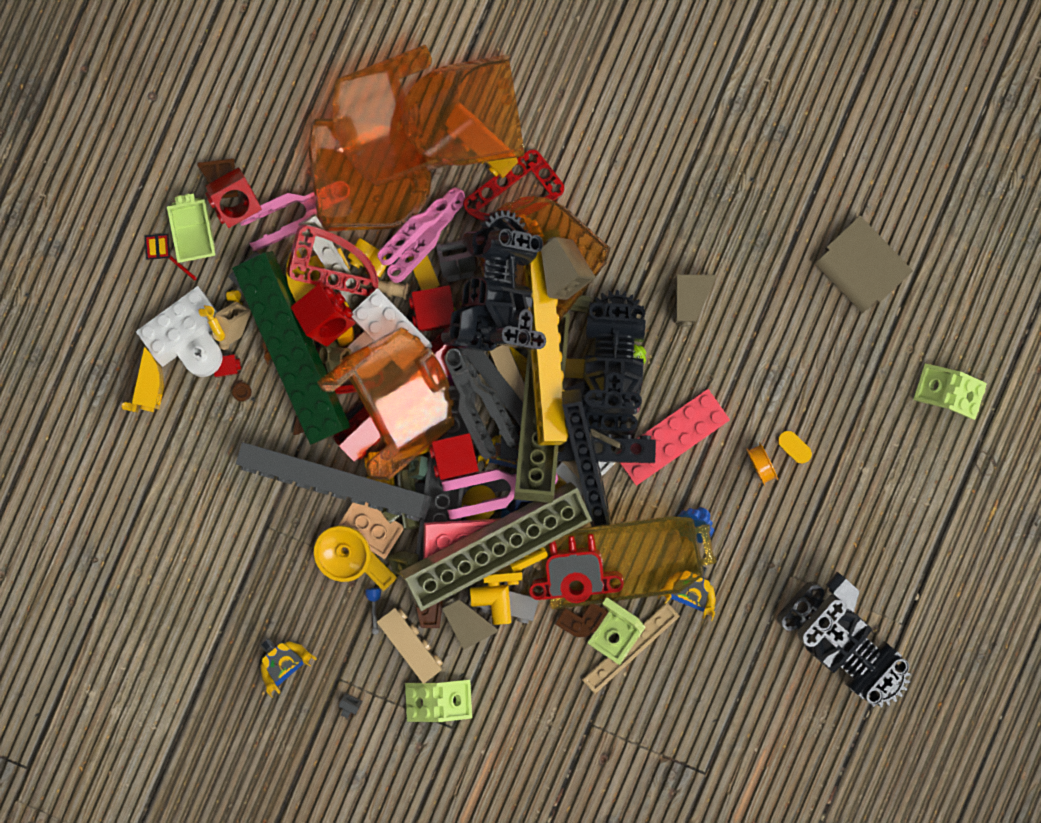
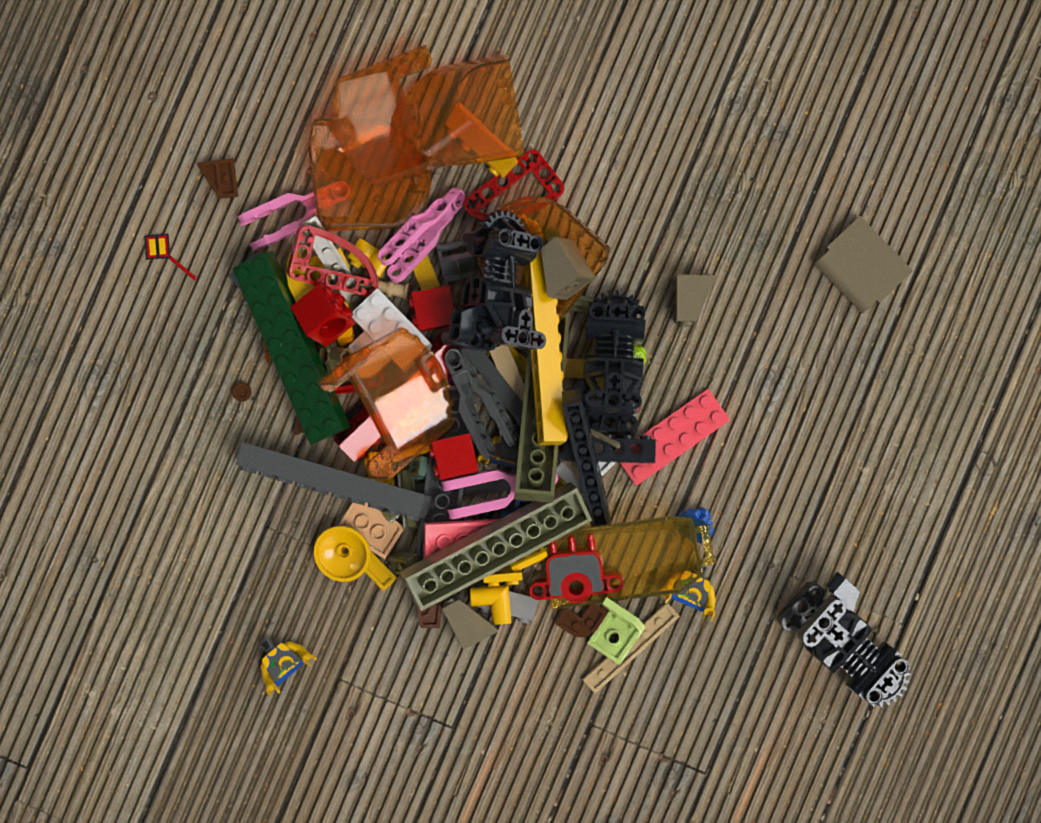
yellow piece [121,347,164,413] -> none
white brick [136,286,222,377] -> none
yellowish green piece [167,193,215,263] -> none
tan torso [199,290,251,350] -> none
red brick [205,167,262,228] -> none
red brick [214,355,242,378] -> none
dark grey tile [339,693,363,719] -> none
hinge [365,588,381,635] -> none
tan piece [377,607,443,684] -> none
yellowish green bracket [405,680,472,722] -> none
yellow dish [462,485,498,520] -> none
light orange wheel [746,442,778,487] -> none
yellow tile [778,431,812,464] -> none
yellowish green bracket [913,363,987,420] -> none

